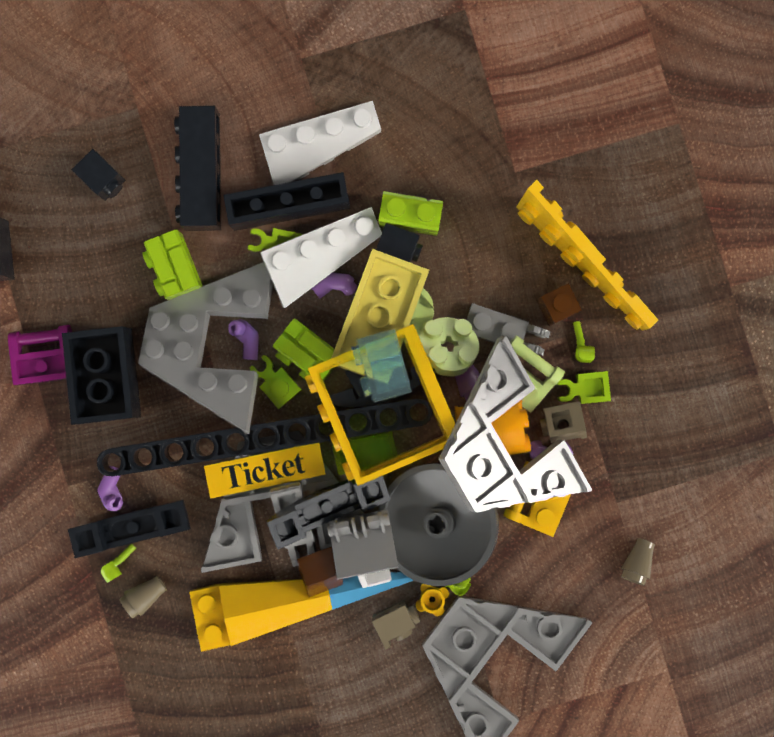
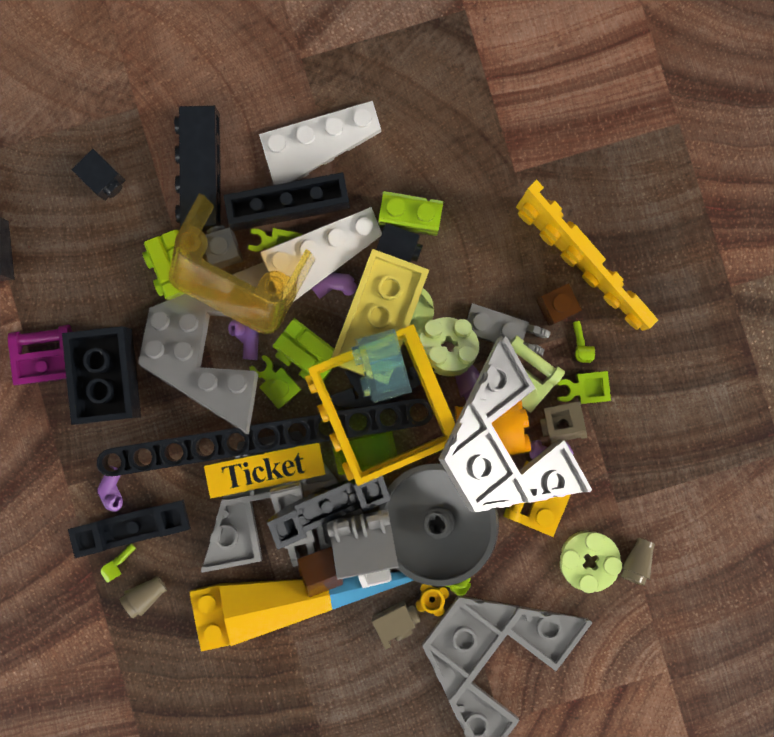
none -> clear yellow windscreen [169,193,316,335]
none -> dark grey brick [200,225,243,270]
none -> yellowish green plate [560,531,622,593]

